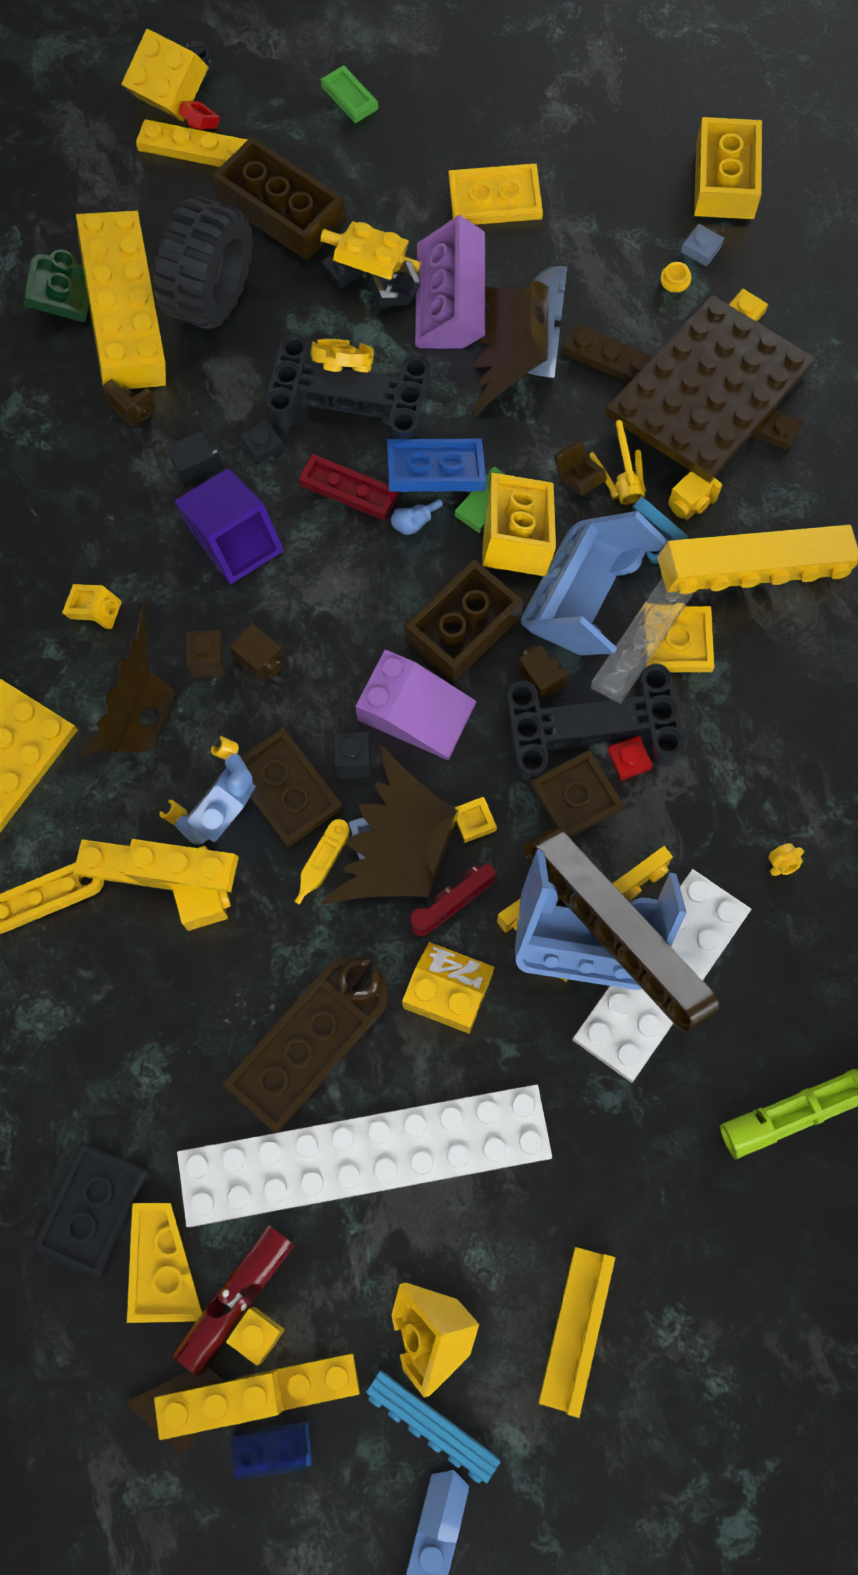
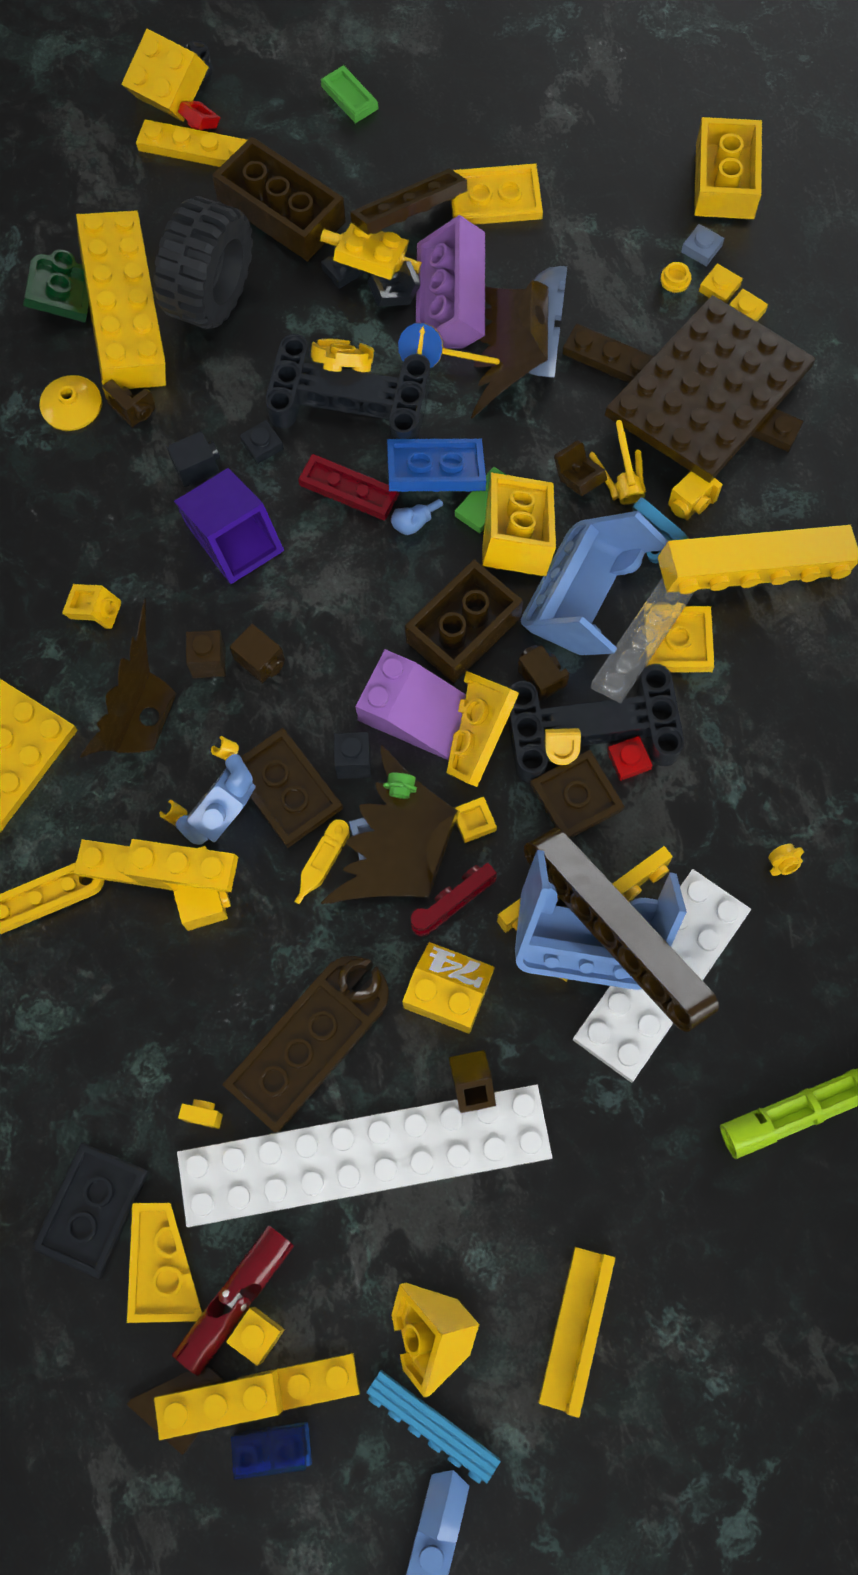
none -> yellow dish [39,375,102,431]
none -> yellow plate [178,1099,223,1129]
none -> dark brown plate [350,168,468,235]
none -> bright green plate [383,773,417,799]
none -> blue piece [398,323,500,368]
none -> yellow wing [446,671,519,787]
none -> dark brown brick [449,1050,496,1114]
none -> yellow tile [545,728,581,765]
none -> yellow plate [699,263,743,303]

